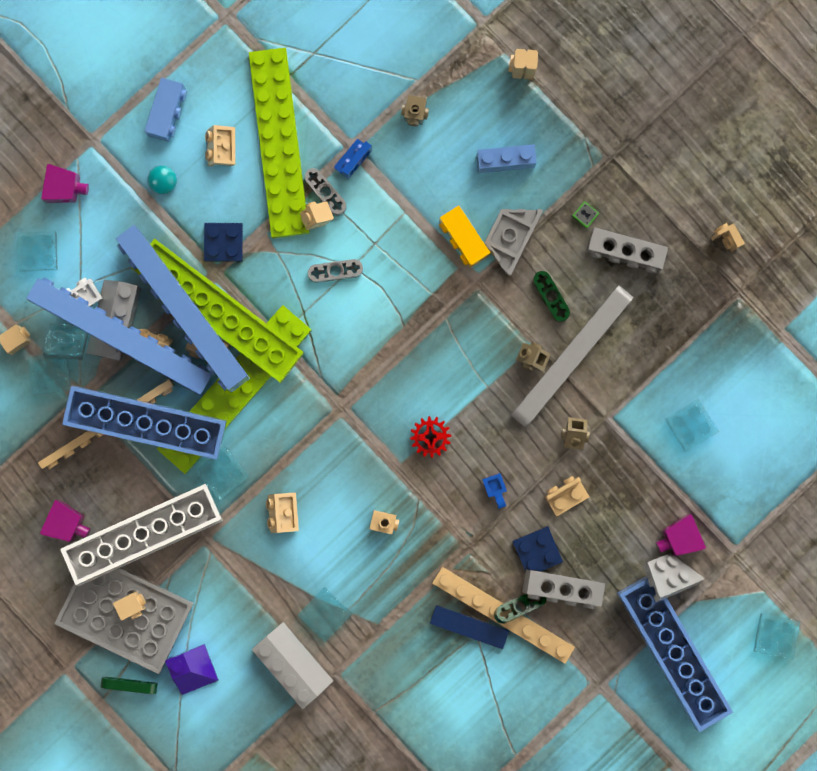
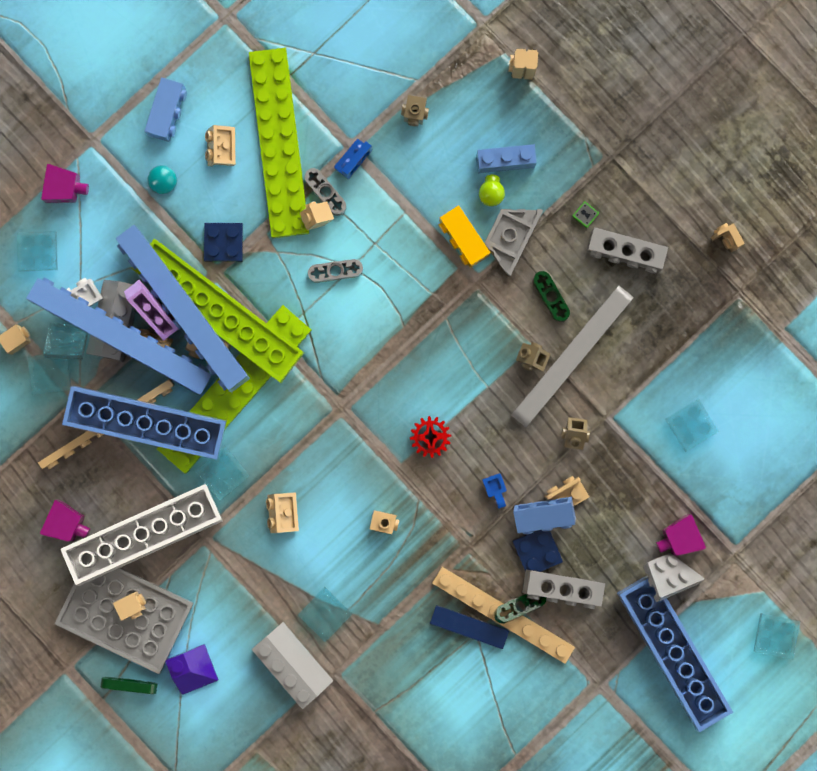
none -> lavender brick [124,280,178,340]
none -> lime piece [479,174,505,207]
none -> medium blue brick [513,497,576,534]

